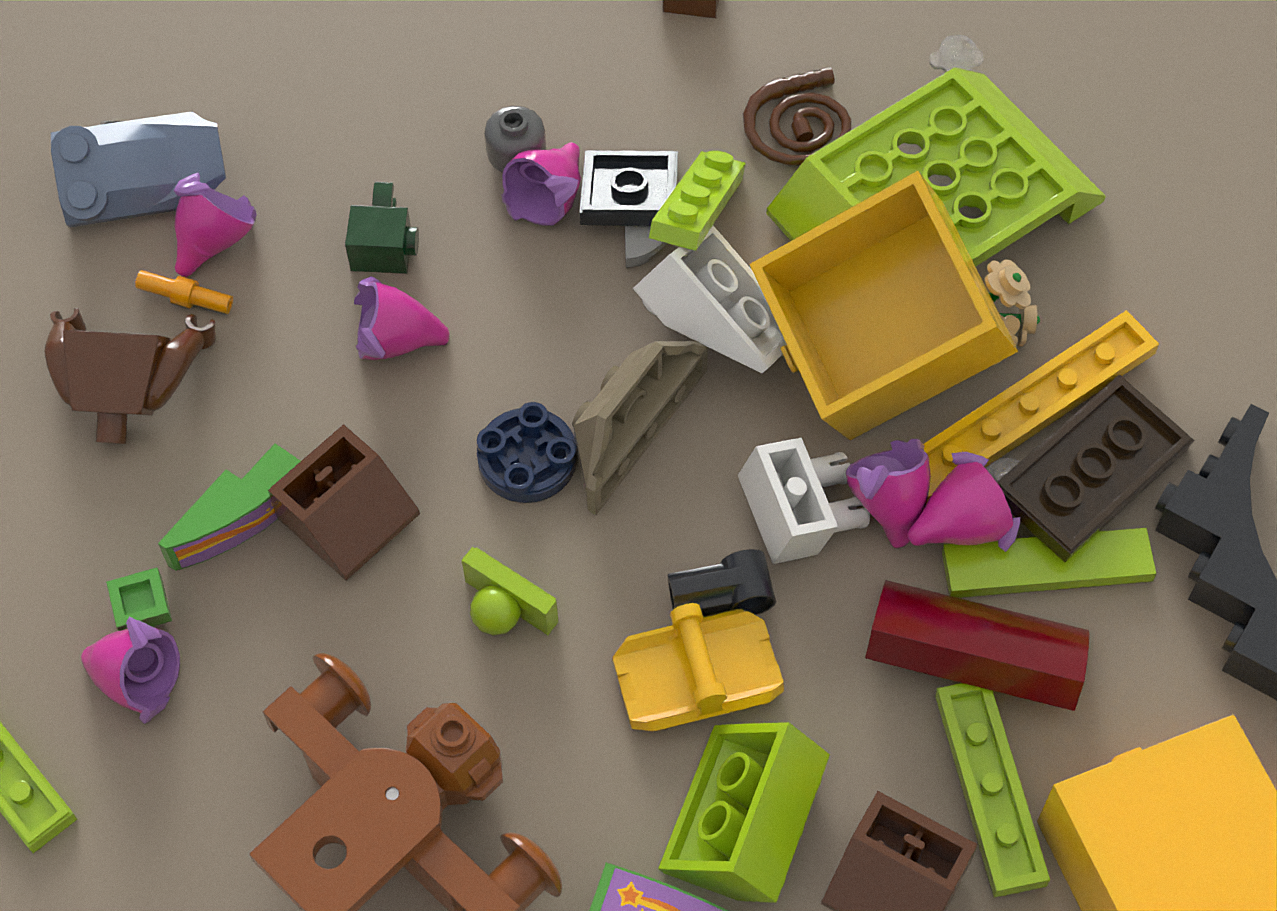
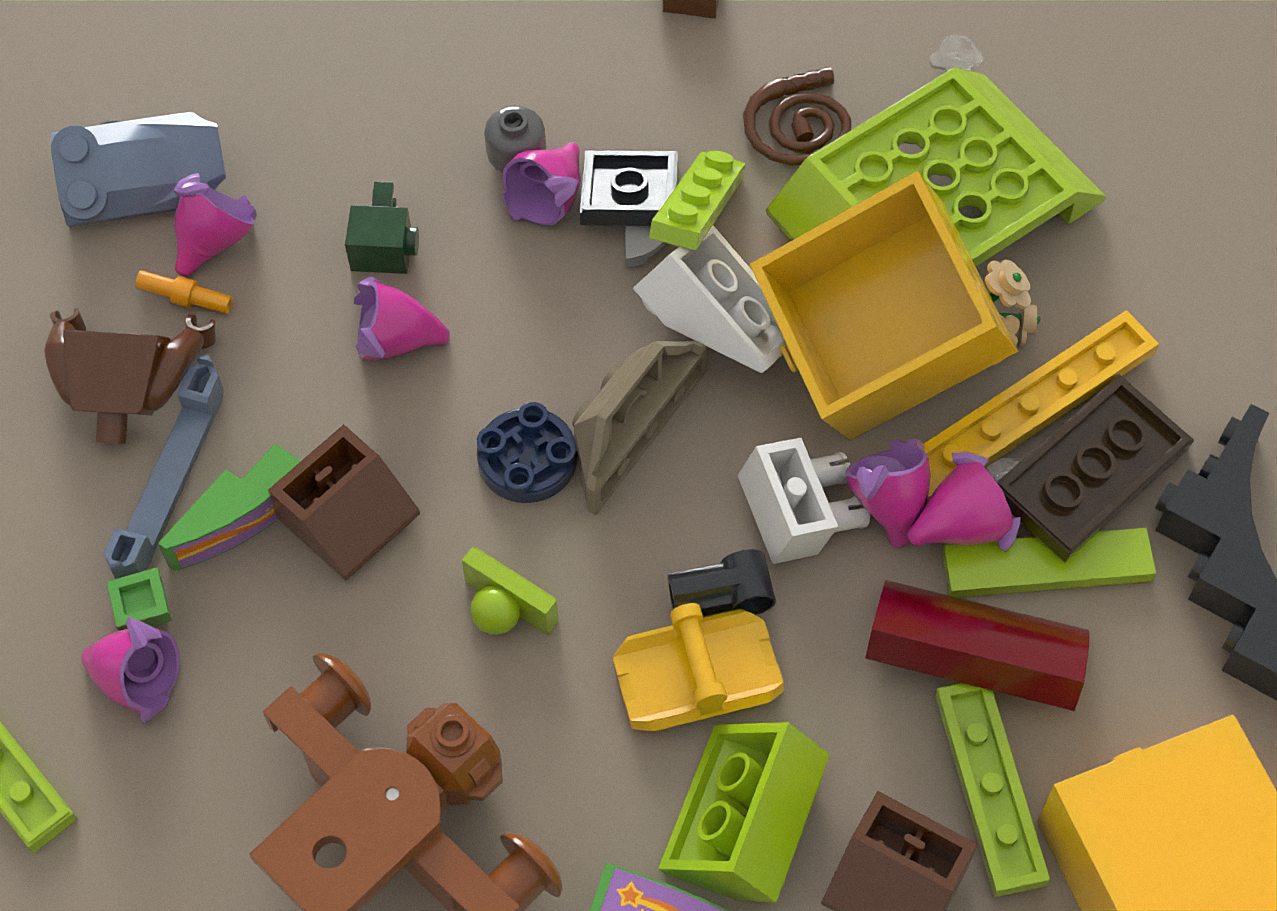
none -> sand blue piece [103,354,224,579]

